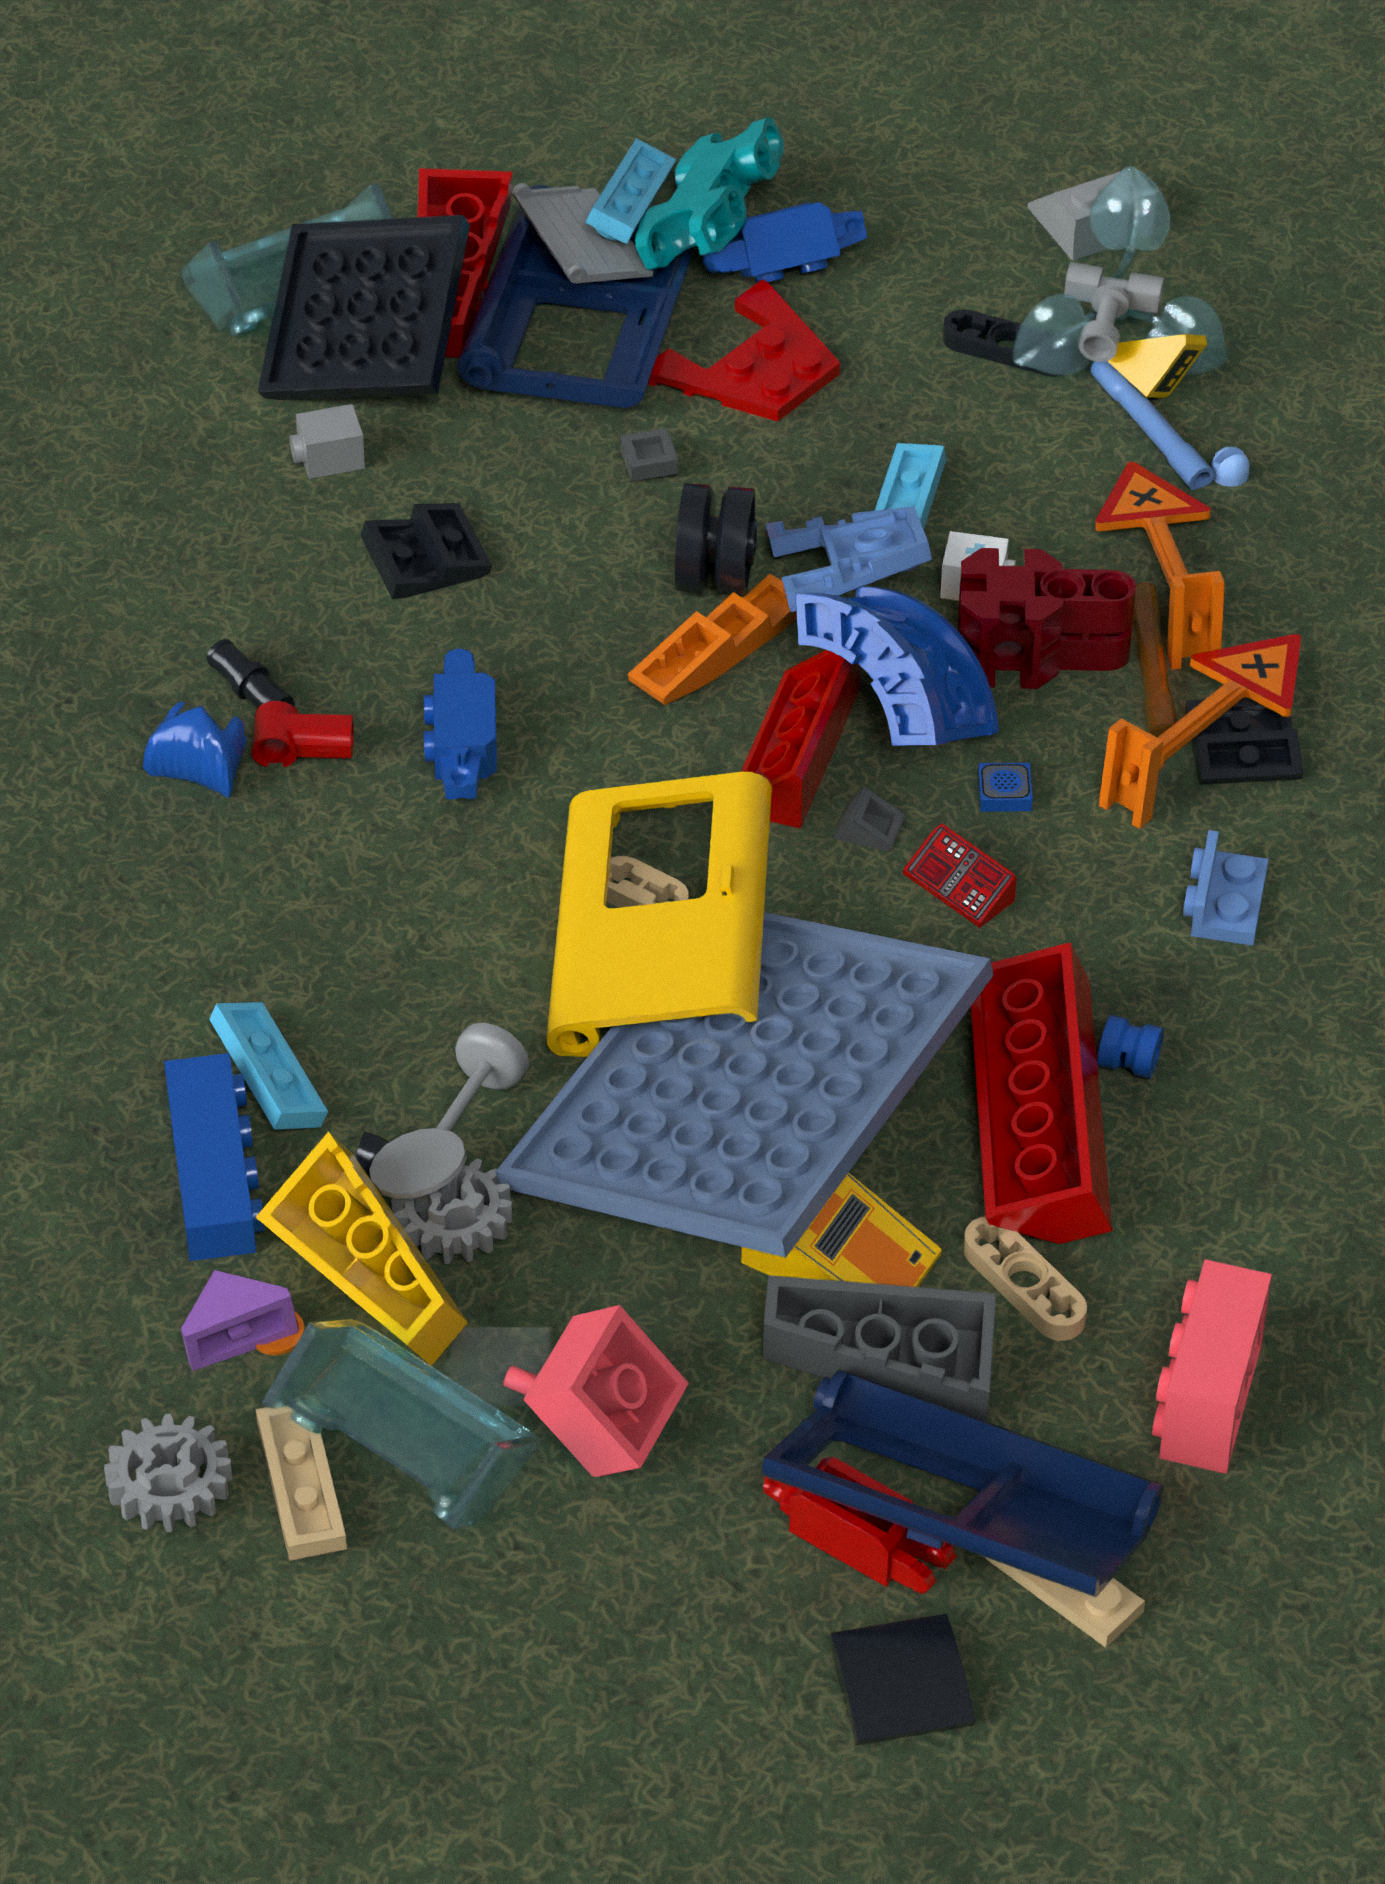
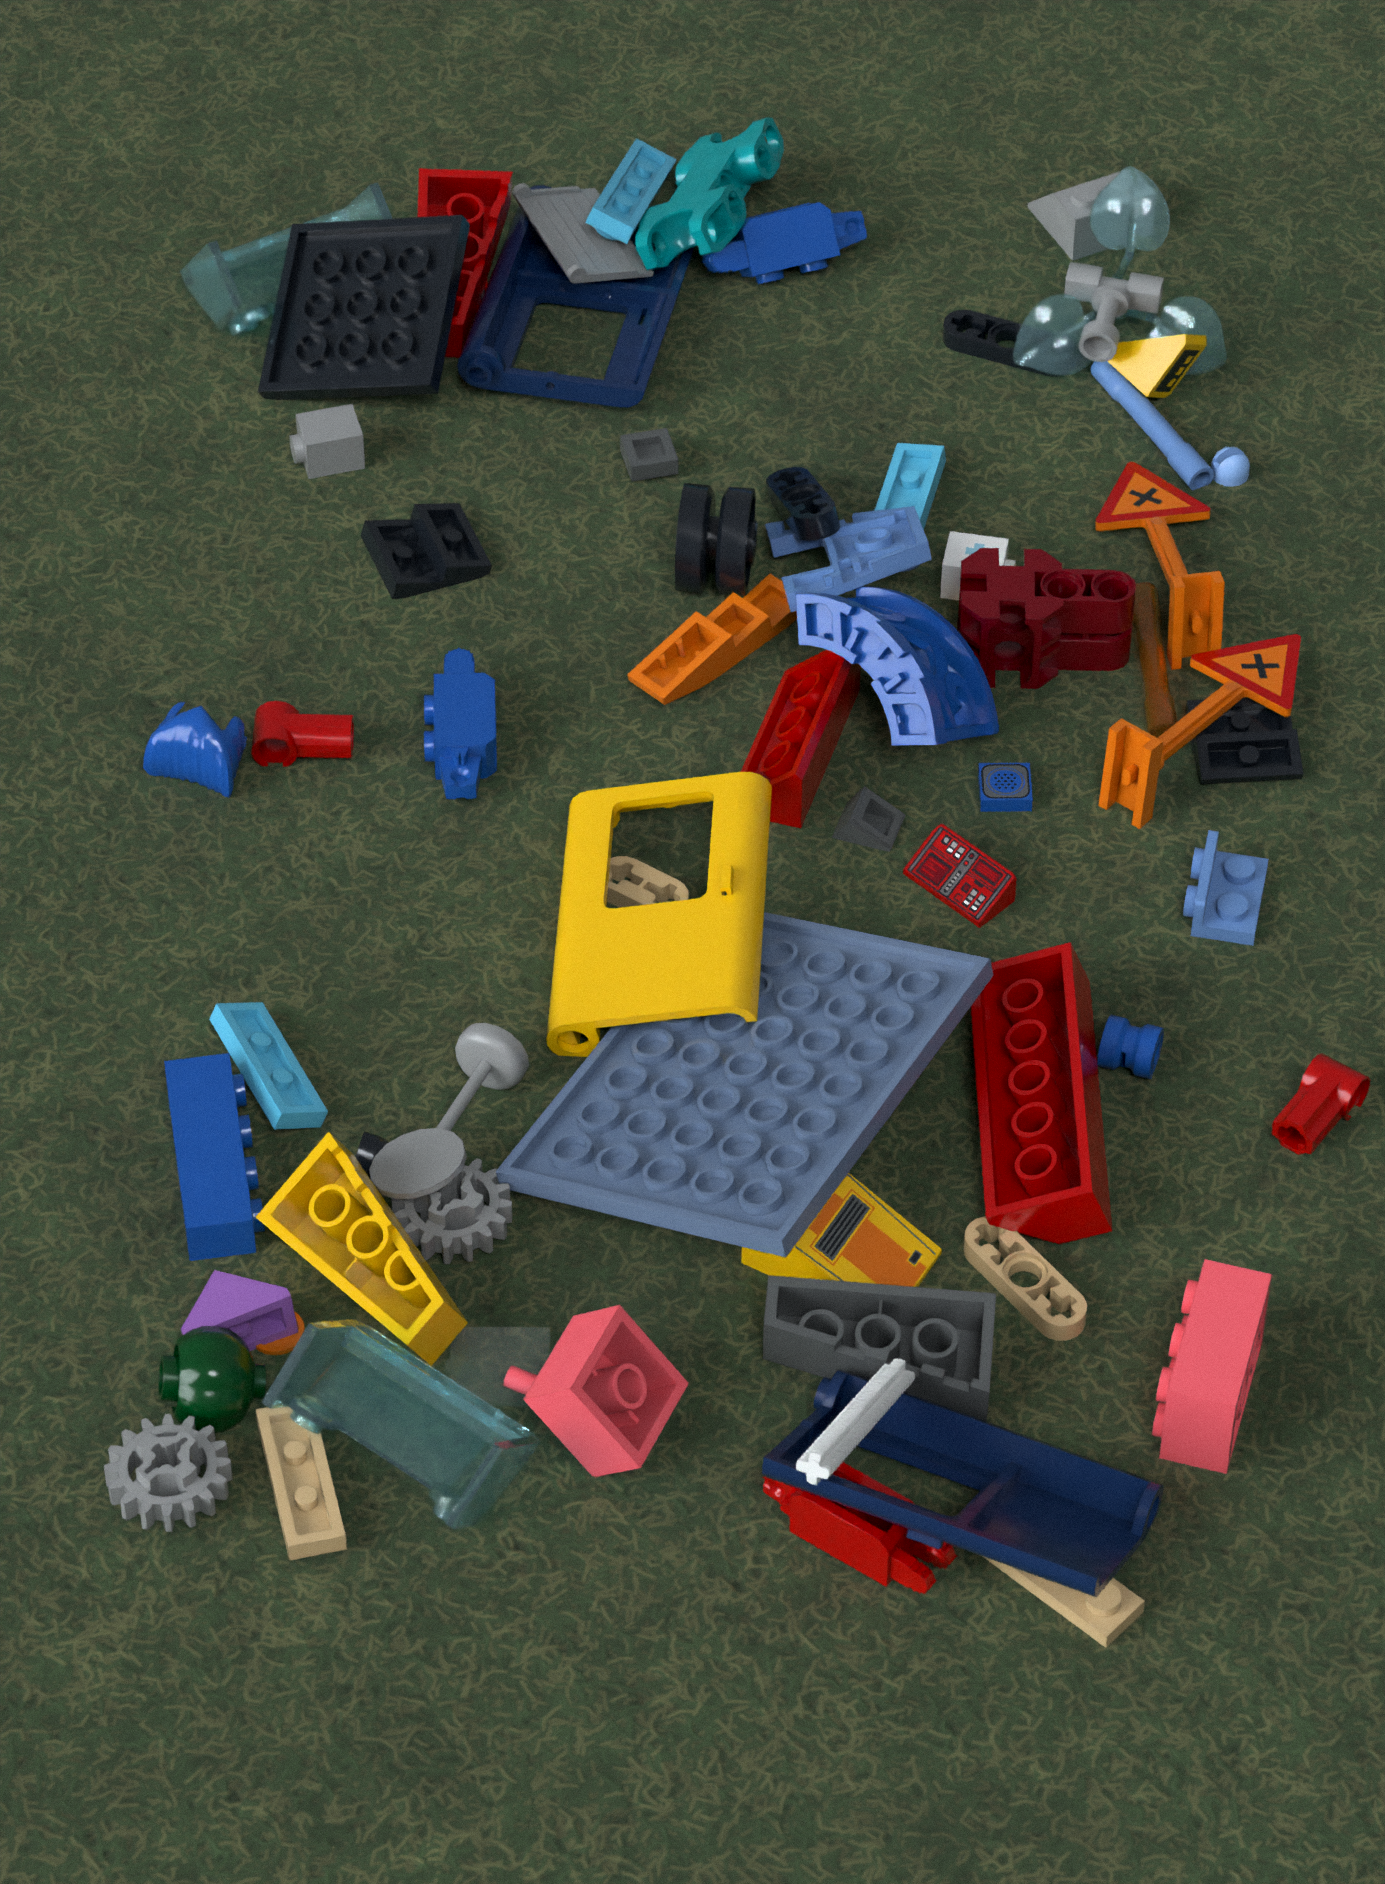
black pin [206,639,295,708] -> none
red wing [648,279,840,422] -> none
black slope [830,1613,976,1746] -> none
none -> dark green plant [158,1326,266,1433]
none -> black beam [766,467,840,541]
none -> white axle [796,1359,915,1485]
none -> red piece [1271,1053,1370,1155]

